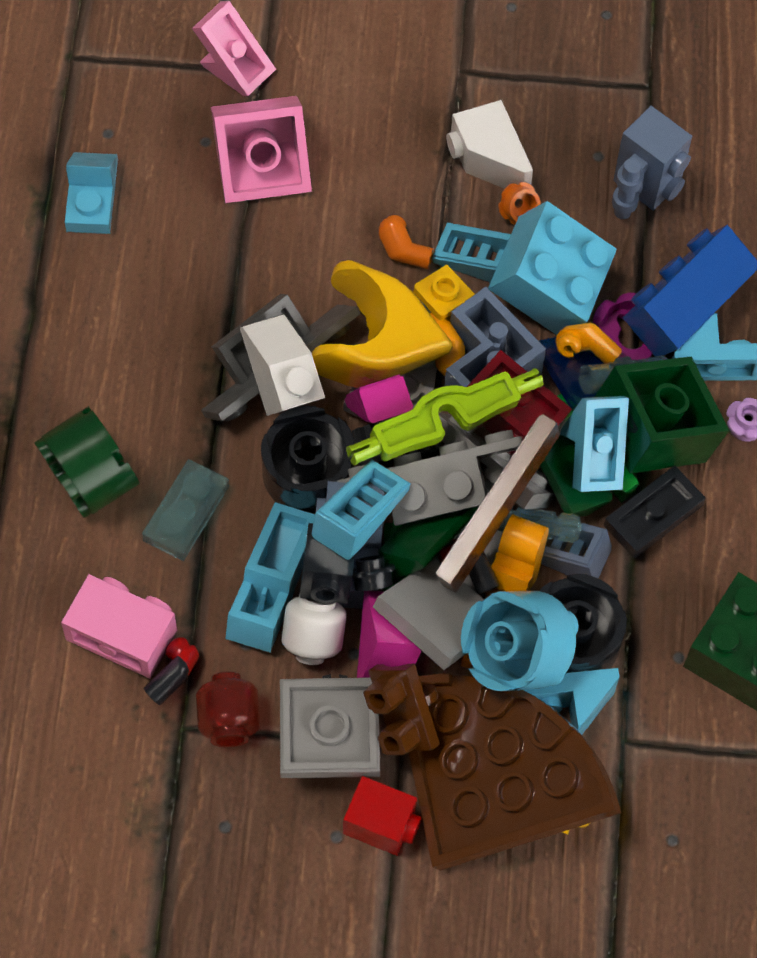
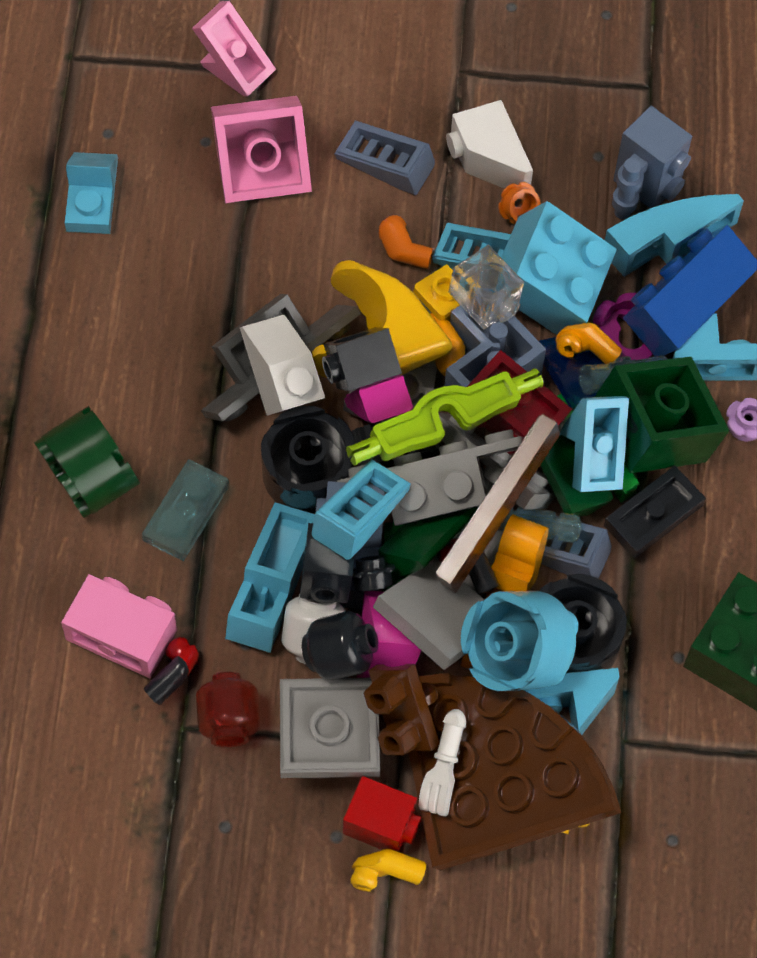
none -> black head [301,611,378,681]
none -> black brick [322,327,402,391]
none -> sand blue slope [334,120,435,195]
none -> yellow arm [350,849,426,892]
none -> white piece [418,709,466,817]
none -> clear brick [448,245,525,330]
none -> medium azure slope [605,194,744,277]

